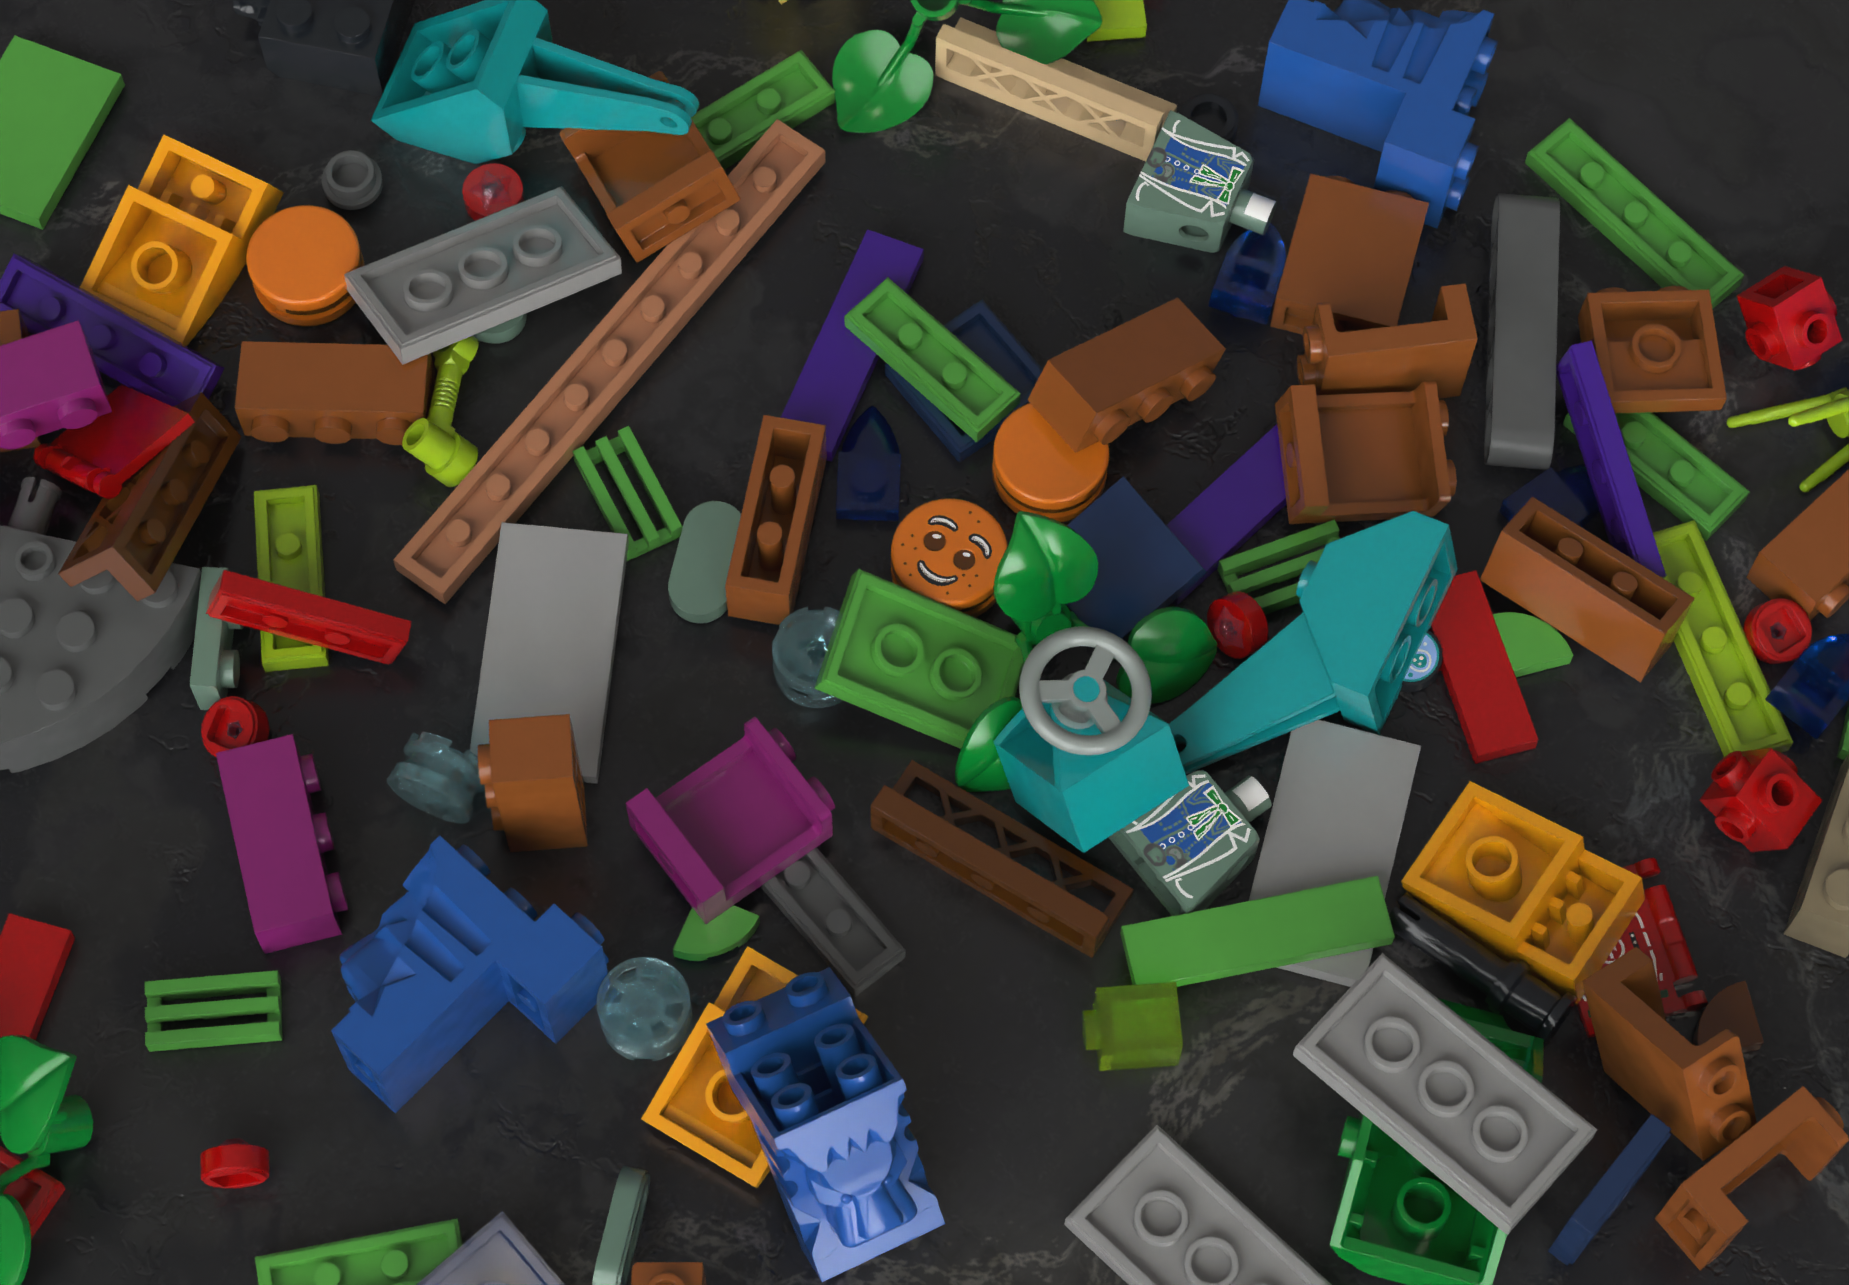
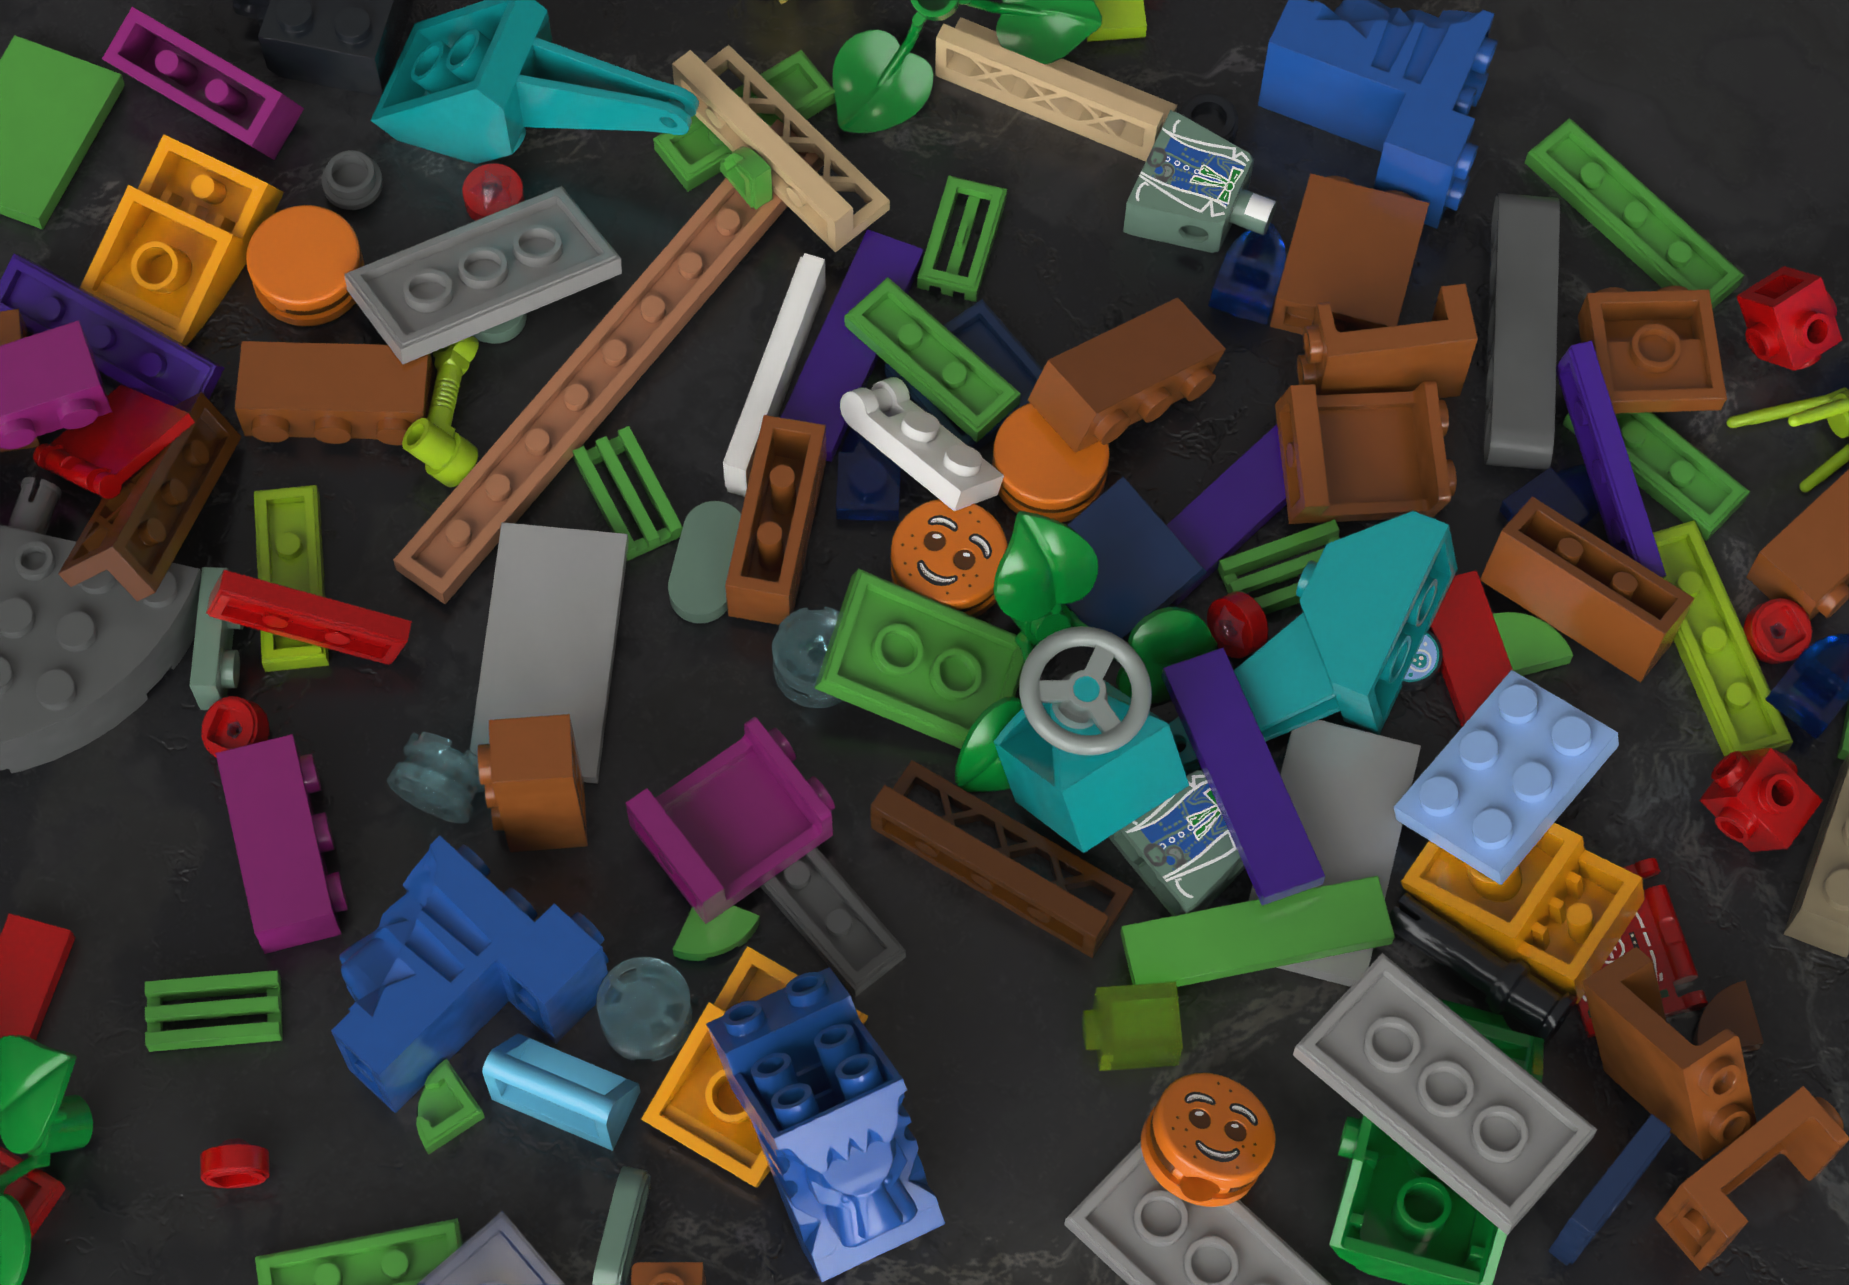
dark orange panel [559,71,741,263] -> none
none -> magenta brick [102,7,304,160]
none -> bright green tile [416,1058,485,1155]
none -> medium azure tile [482,1033,641,1151]
none -> tan fence [672,45,890,253]
none -> bright green tile [720,146,773,210]
none -> white tile [723,253,826,497]
none -> white plate [840,377,1004,512]
none -> bright green tile [917,175,1007,302]
none -> orange head [1141,1073,1276,1207]
none -> dark purple tile [1161,648,1326,906]
none -> light blue plate [1394,670,1619,885]

